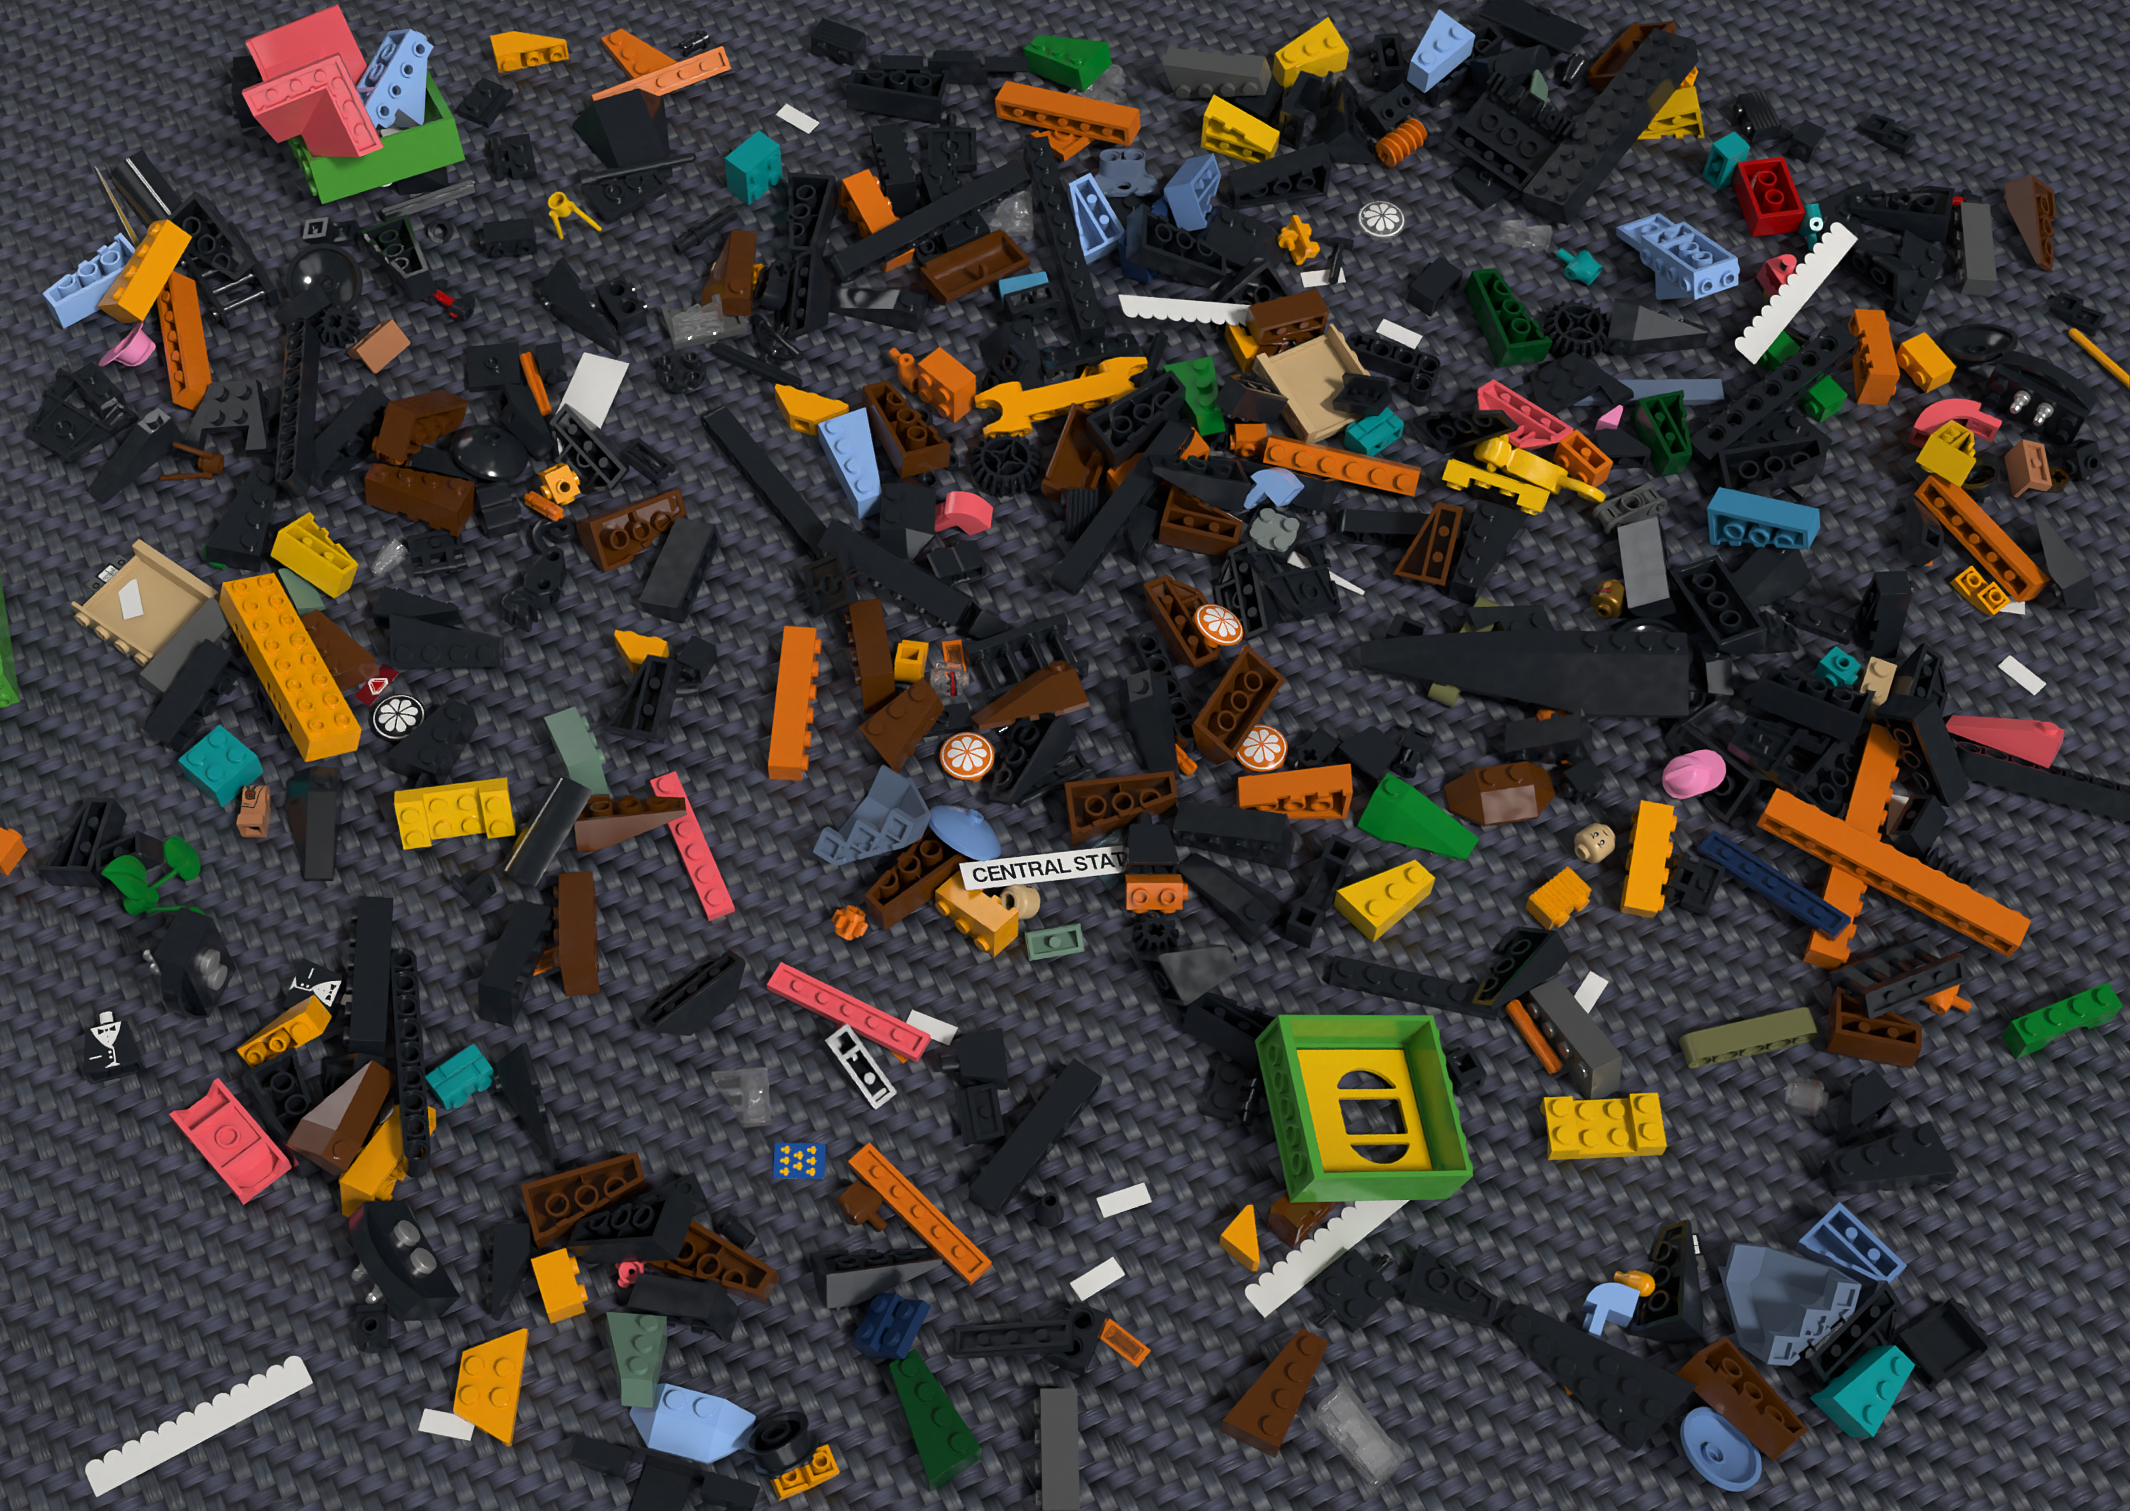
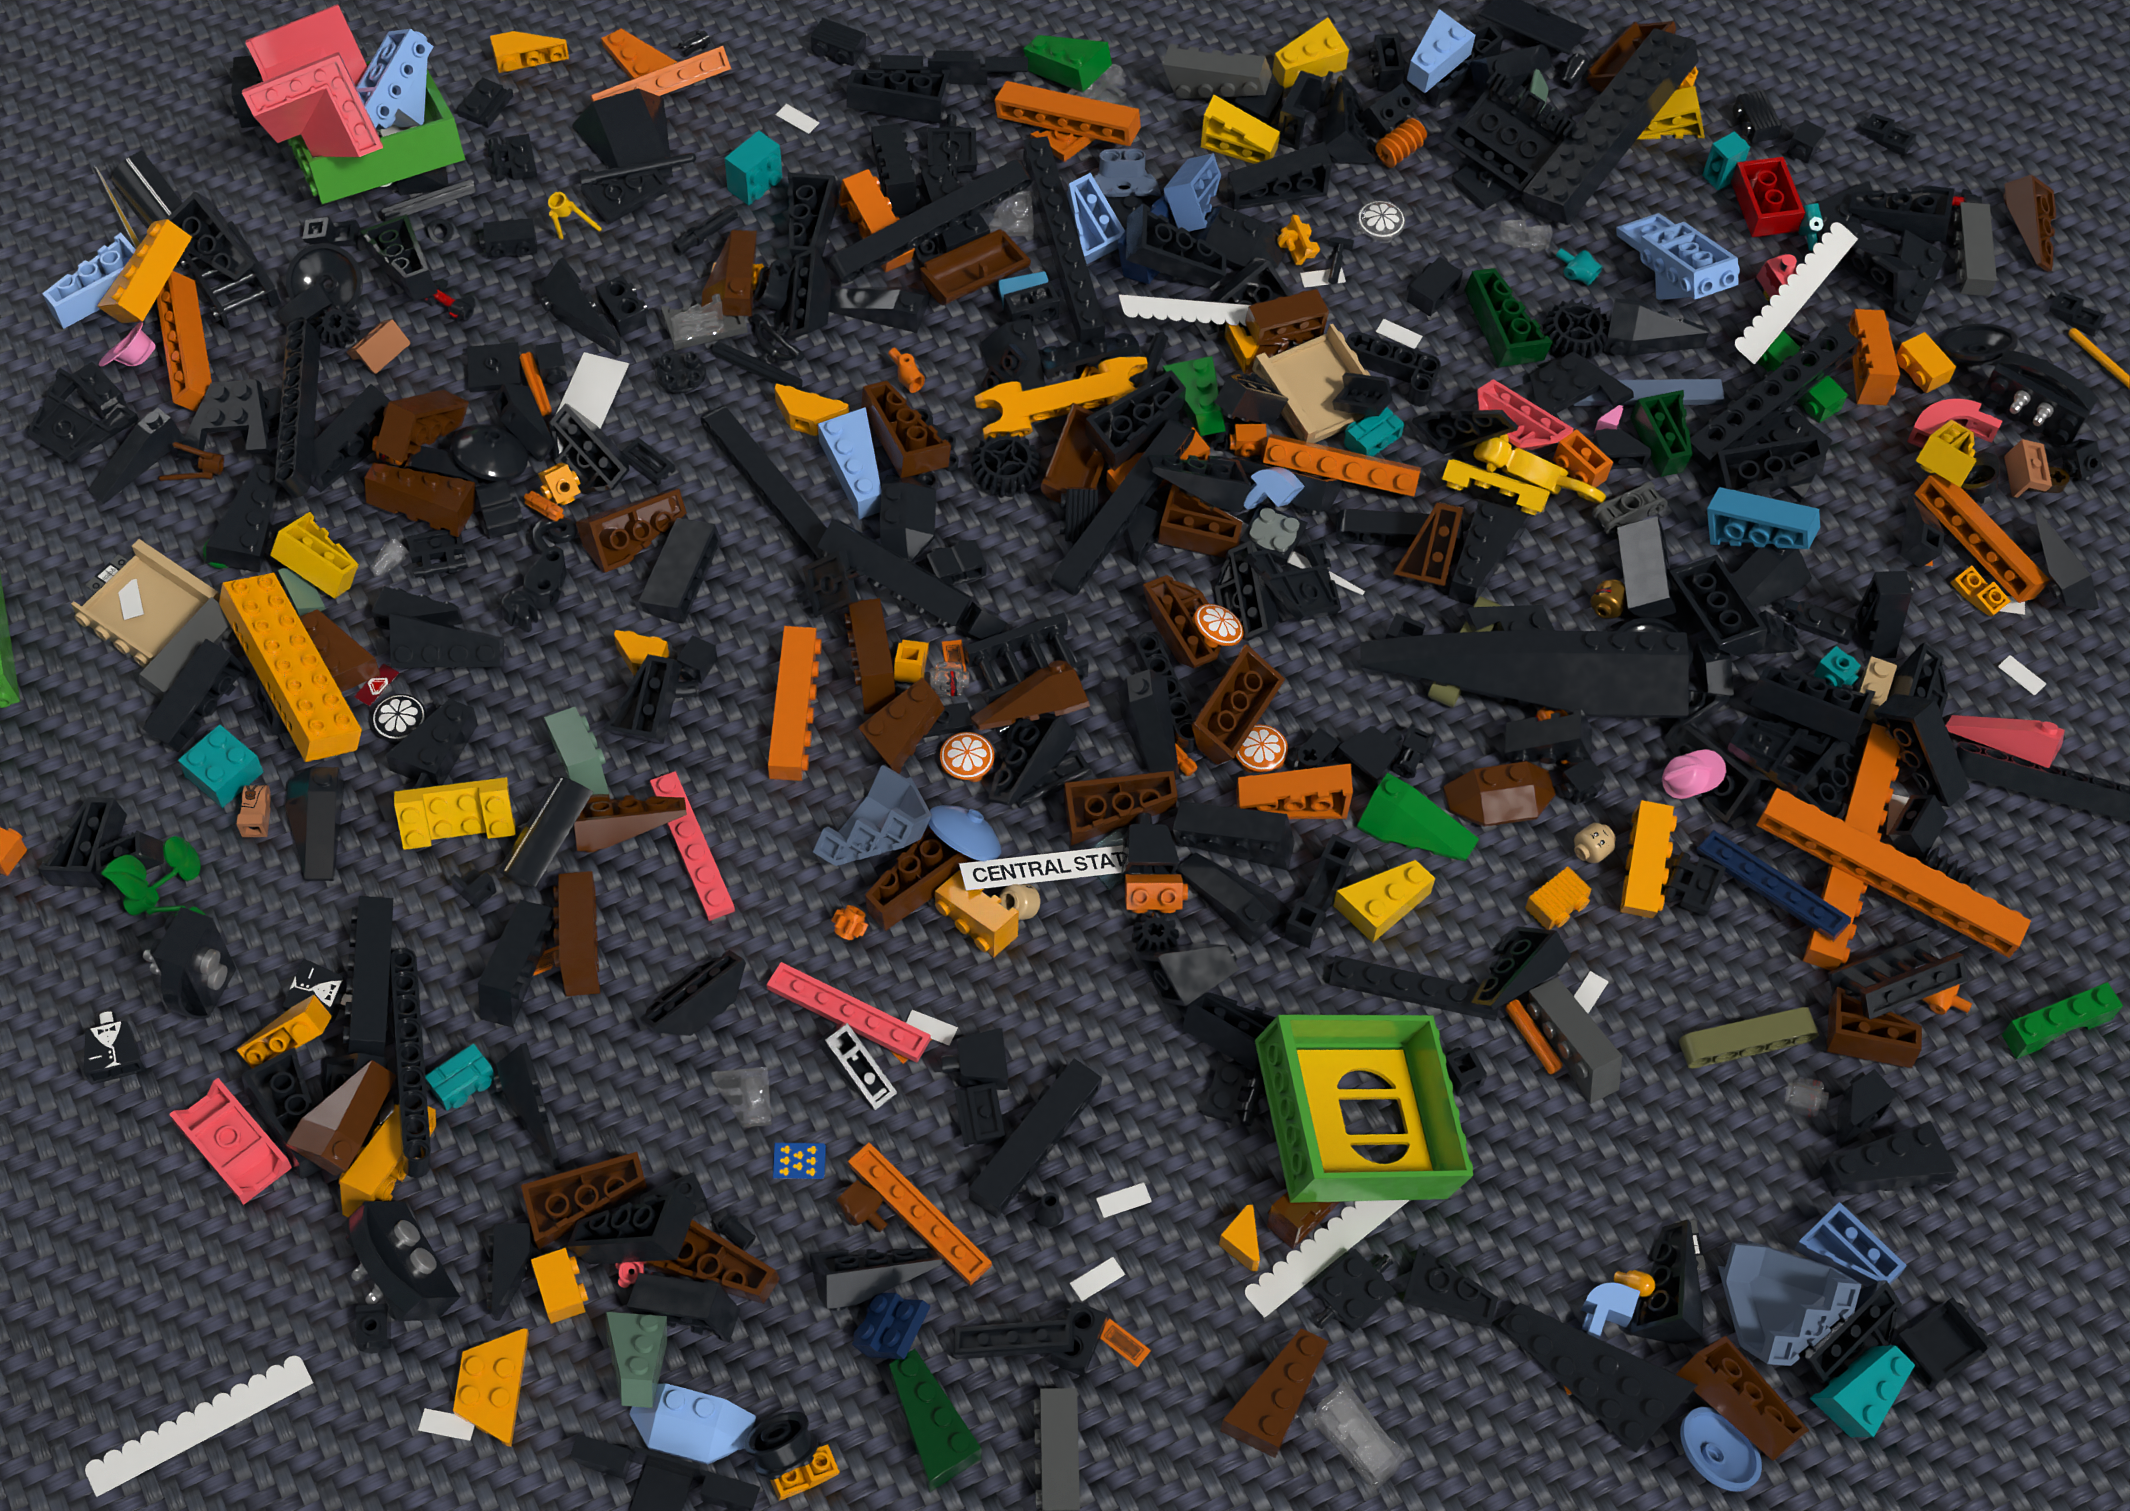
orange brick [918,346,976,424] -> none
coral brick [935,491,993,535] -> none
sand green slope [1023,922,1084,961] -> none
yellow piece [1540,1093,1667,1160] -> none

